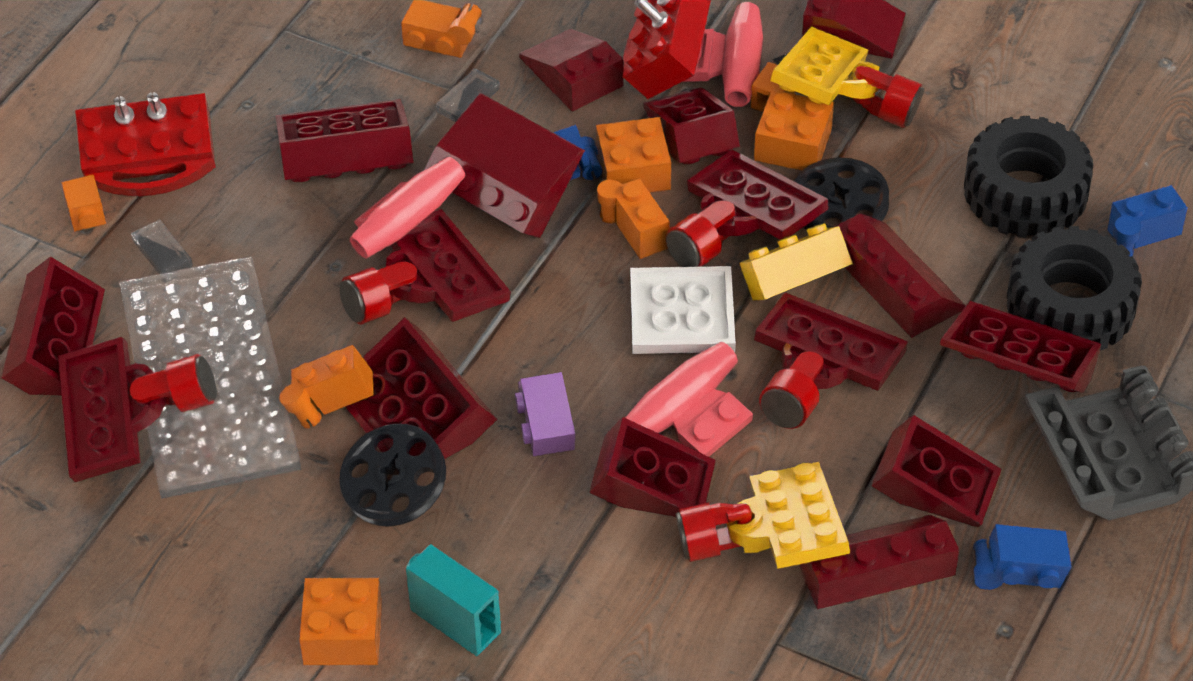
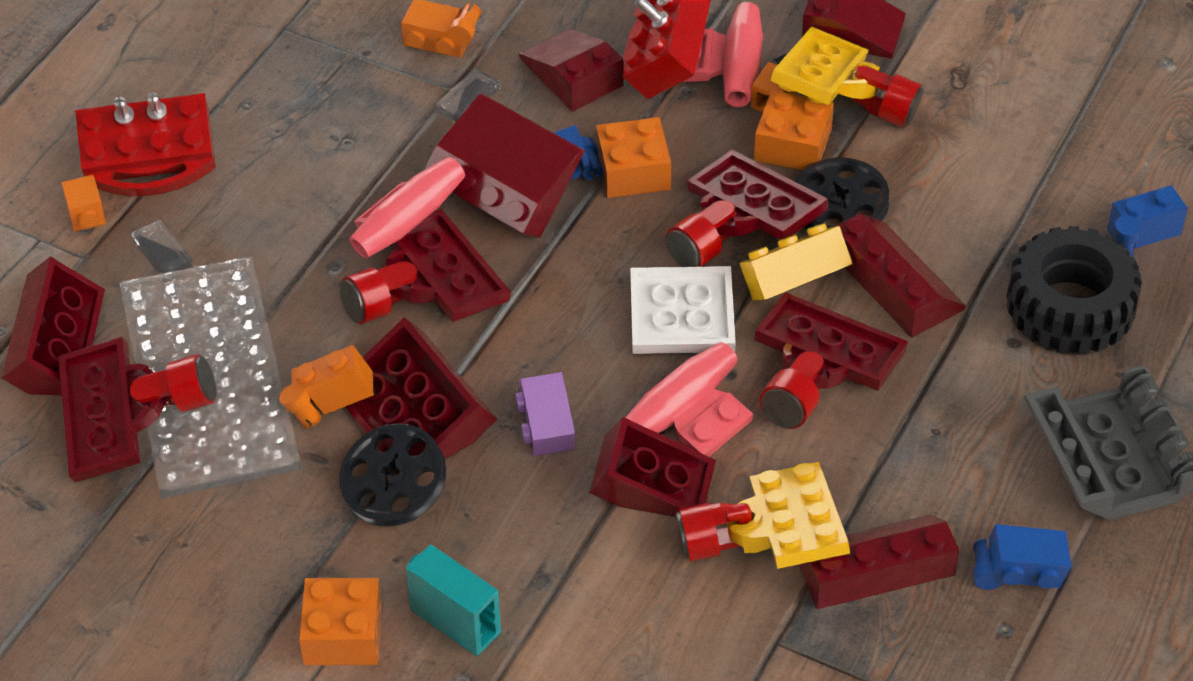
dark red slope [275,99,414,182] -> none
orange hinge [597,178,670,259] -> none
dark red slope [643,87,740,164] -> none
dark red slope [871,415,1002,527] -> none
dark red slope [940,301,1101,393] -> none
black tyre [964,116,1094,238] -> none

